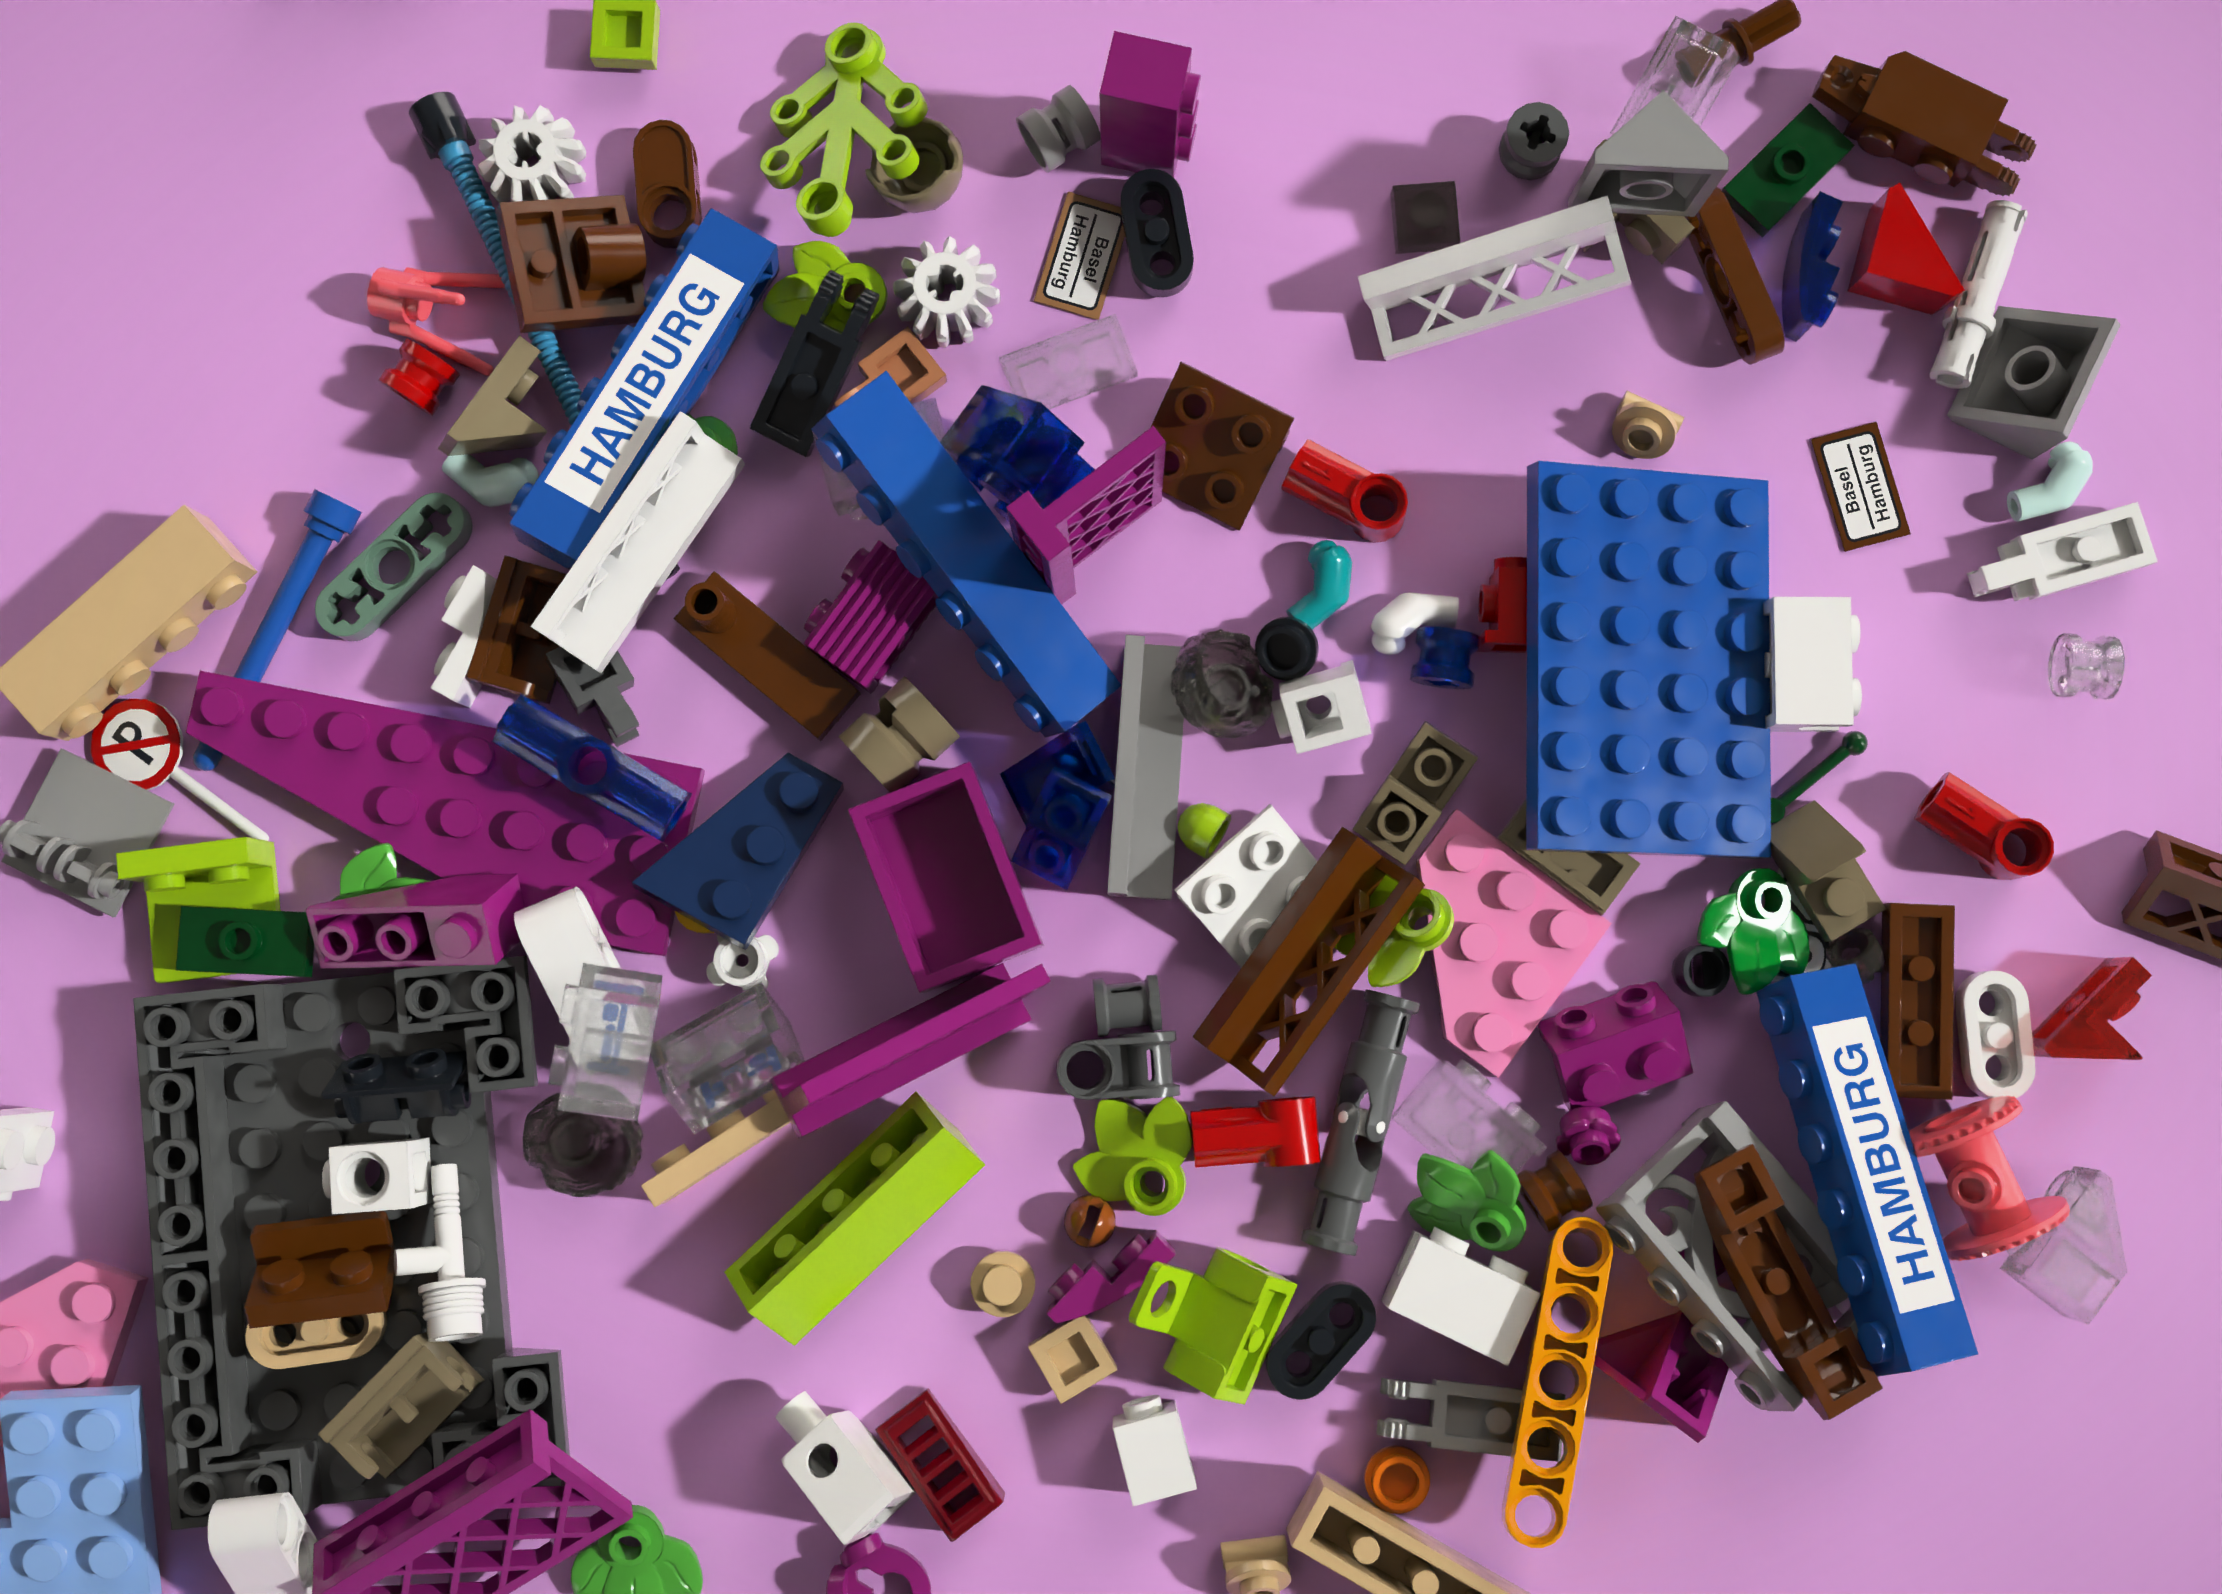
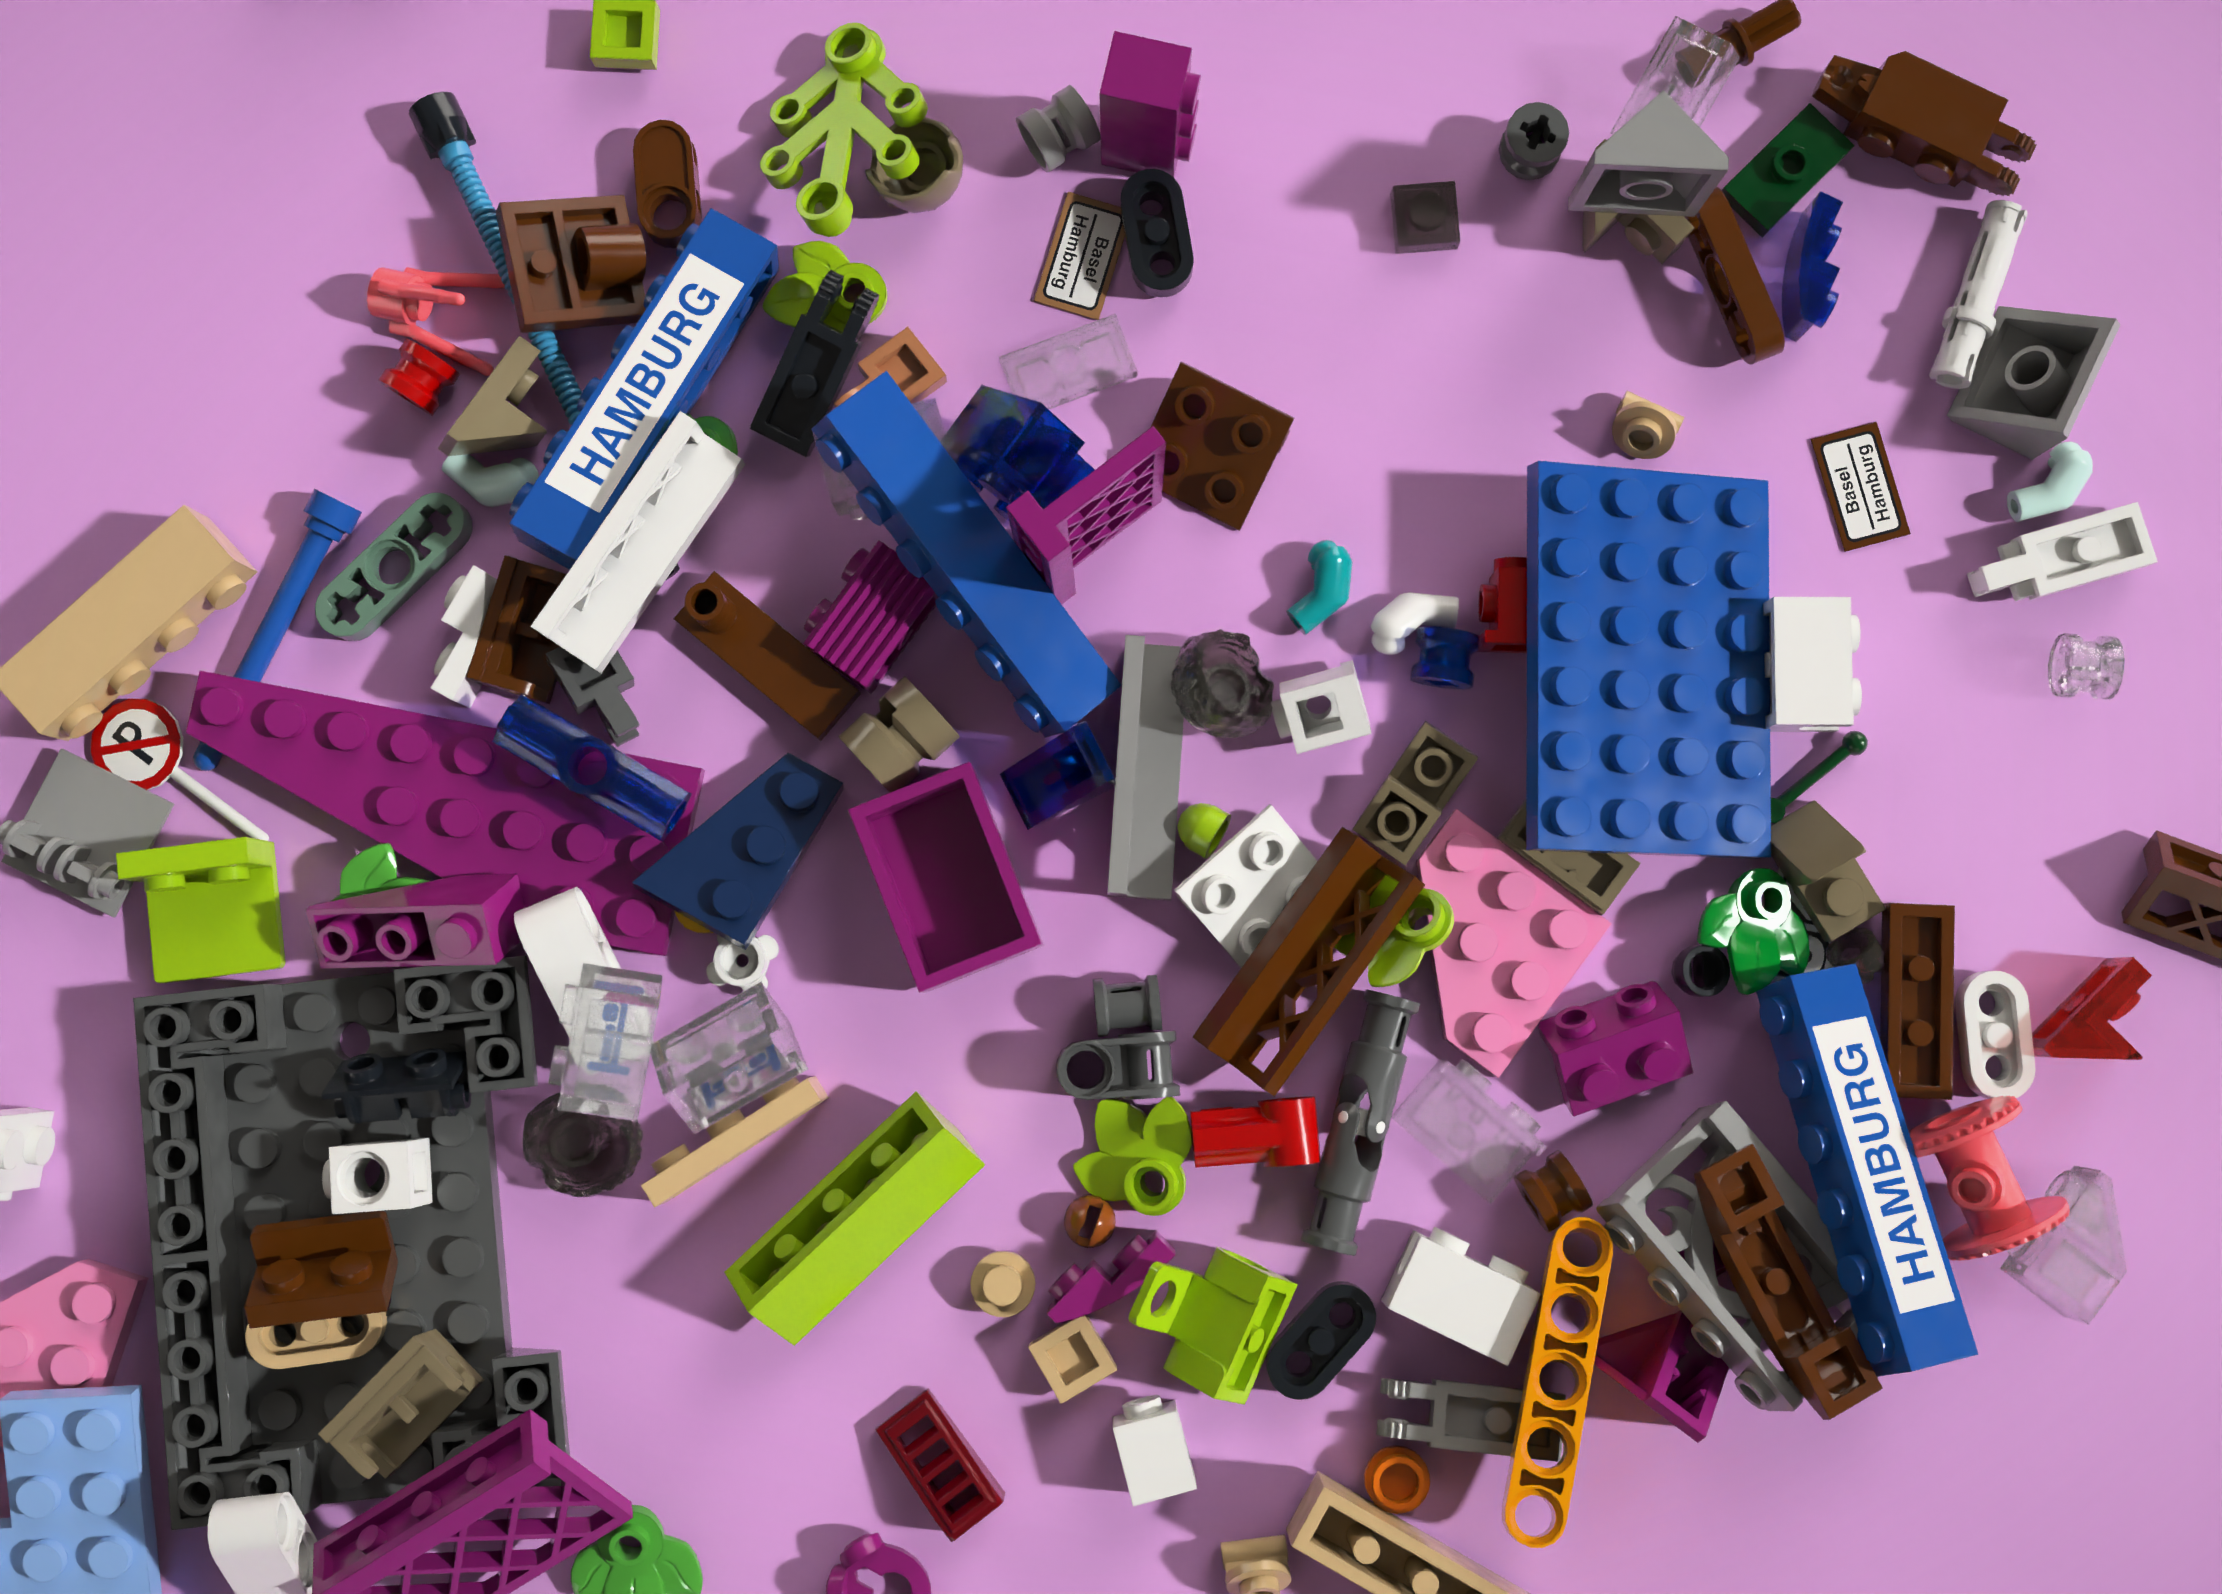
dark green plate [176,906,315,977] -> none
white piece [394,1164,486,1342] -> none
white gear [478,105,587,202] -> none
magenta fence [770,963,1051,1138] -> none
white torso [775,1391,916,1545] -> none
white gear [893,236,1001,348] -> none
clear blue slope [1011,766,1112,890] -> none
black plate [1255,617,1319,681] -> none
red piece [1281,439,1408,543] -> none
white fence [1358,195,1631,361] -> none
bright green plate [1408,1150,1527,1252] -> none
magenta plate [1556,1106,1621,1165] -> none
red slope [1847,182,1965,315] -> none
red piece [1914,772,2054,880] -> none

